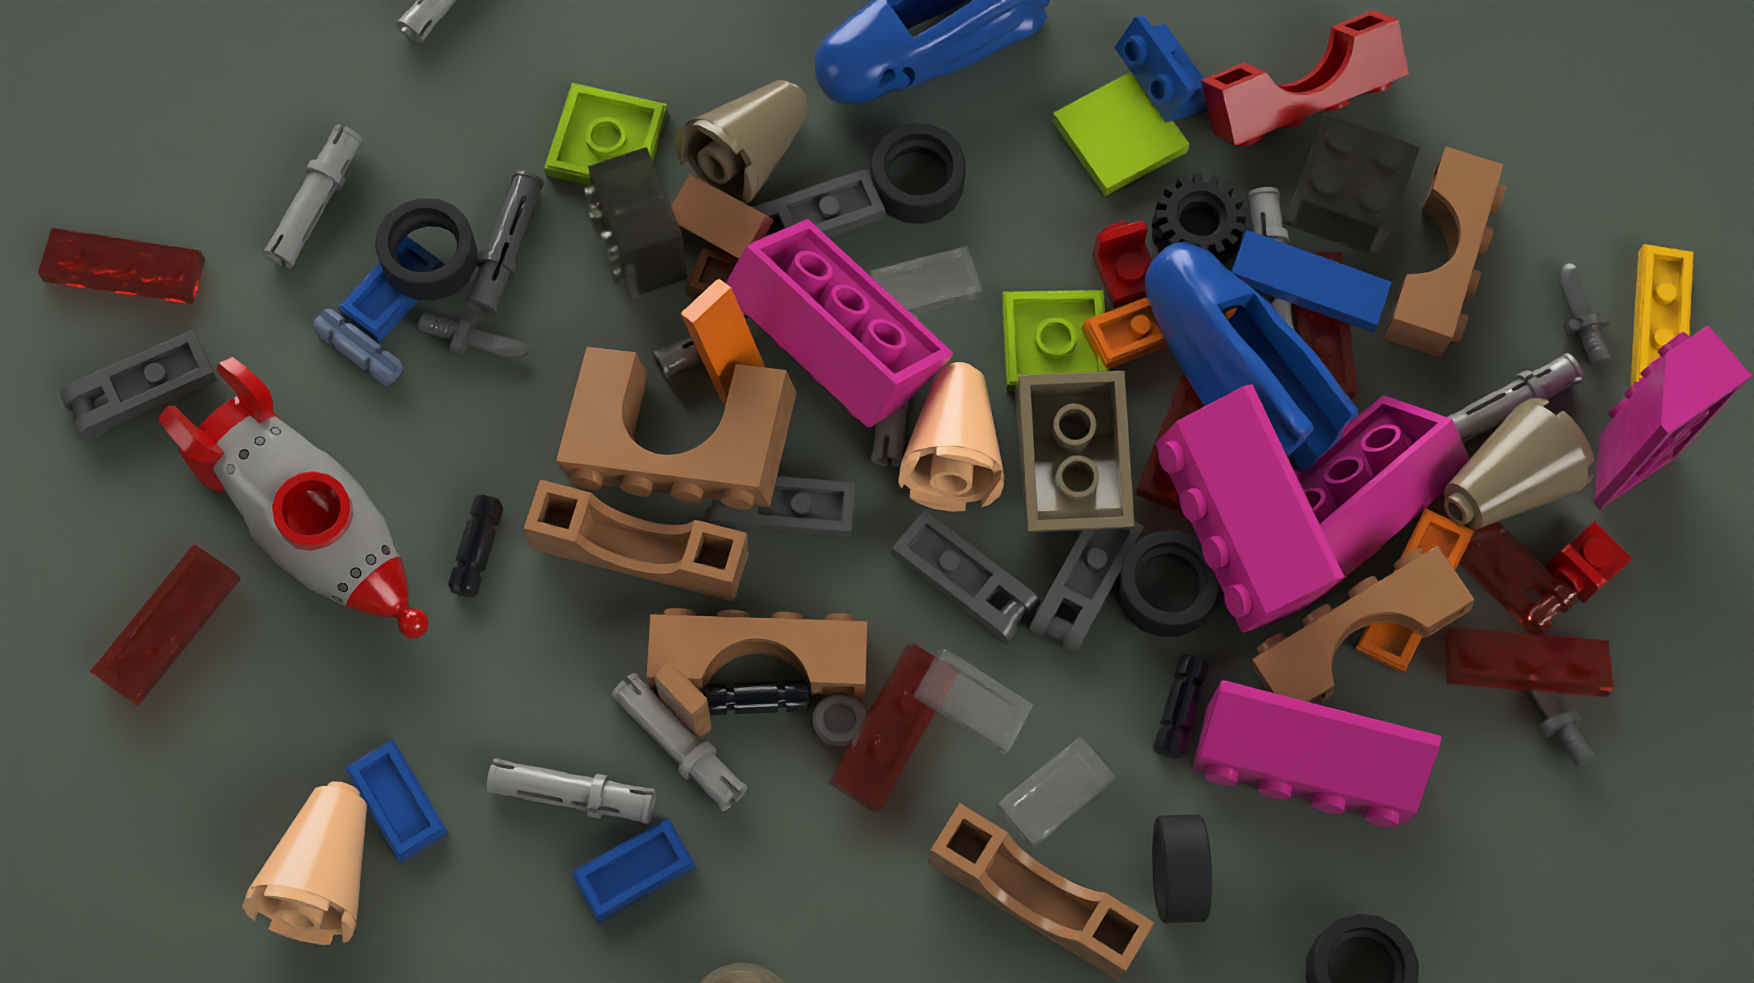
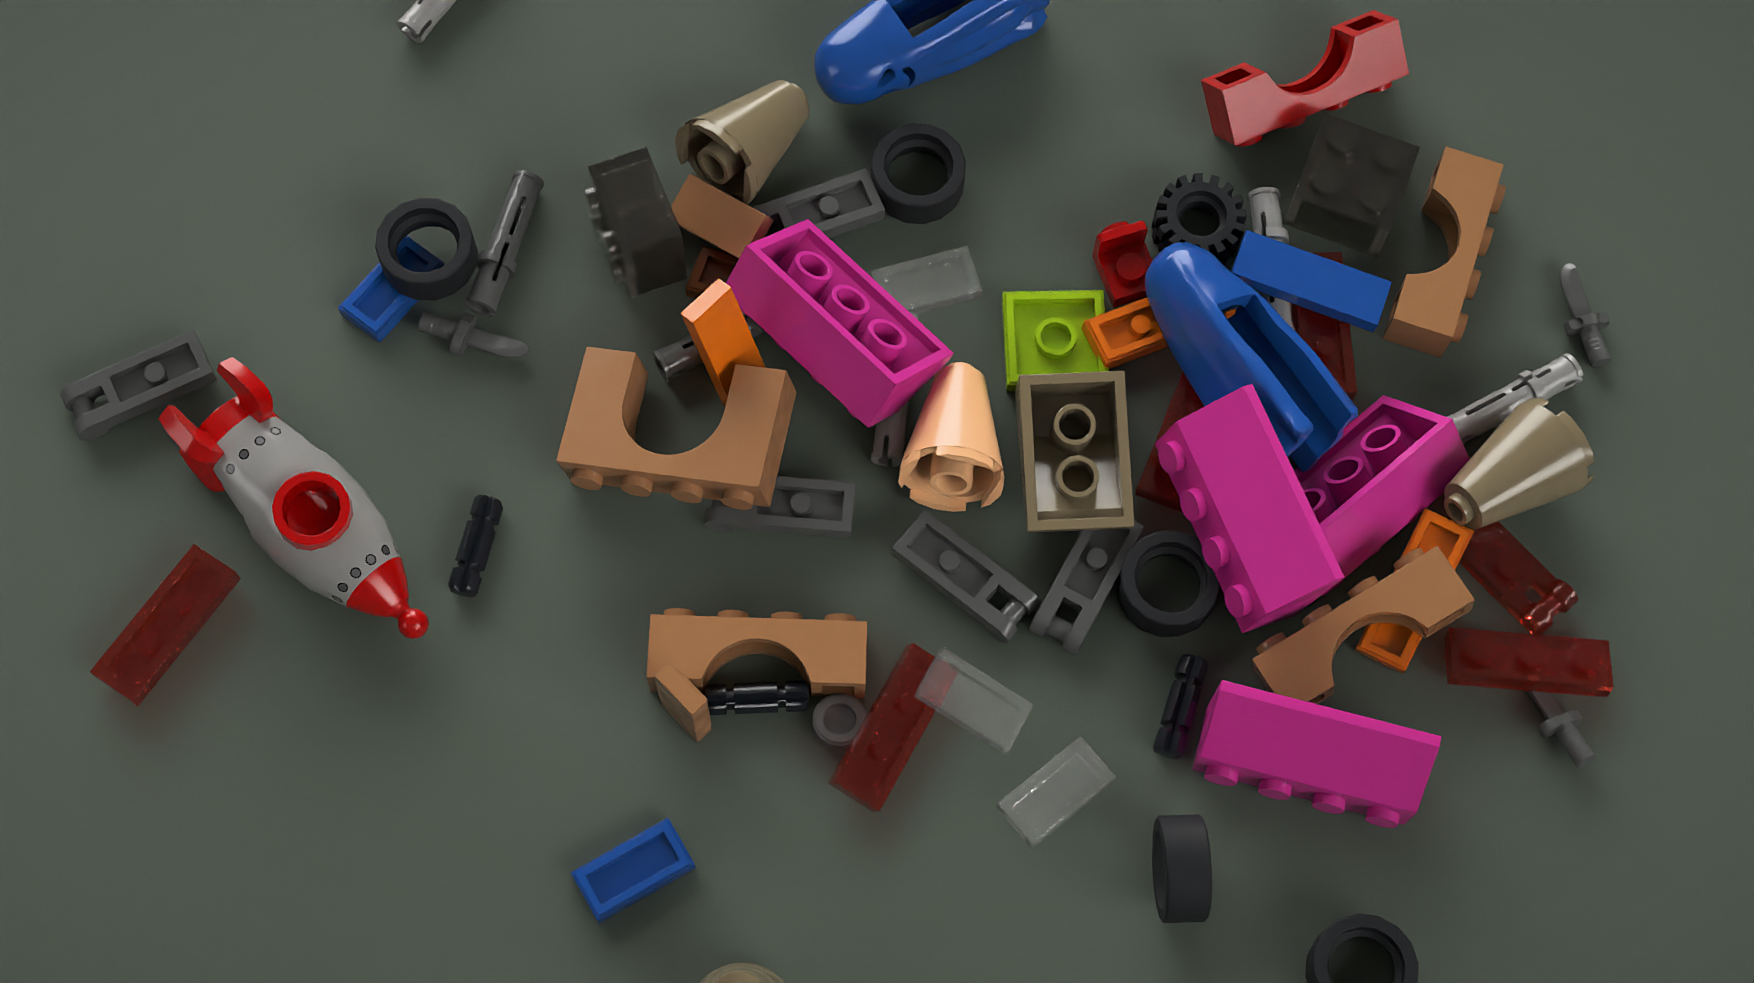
clear red plate [38,228,205,305] -> none
light nougat cone [242,781,367,945] -> none
light grey pin [263,124,364,268] -> none
sand blue axle [312,309,403,386] -> none
blue tile [345,739,449,863] -> none
light grey pin [486,758,656,824] -> none
medium nougat arch [524,480,749,602] -> none
lime tile [544,83,668,198] -> none
light grey pin [611,673,748,811] -> none
medium nougat arch [928,803,1155,982] -> none
lime tile [1052,72,1190,197] -> none
blue bracket [1114,16,1208,123] -> none
red bracket [1546,521,1633,604] -> none
dark pink slope [1594,325,1752,510] -> none
yellow tile [1630,244,1694,387] -> none

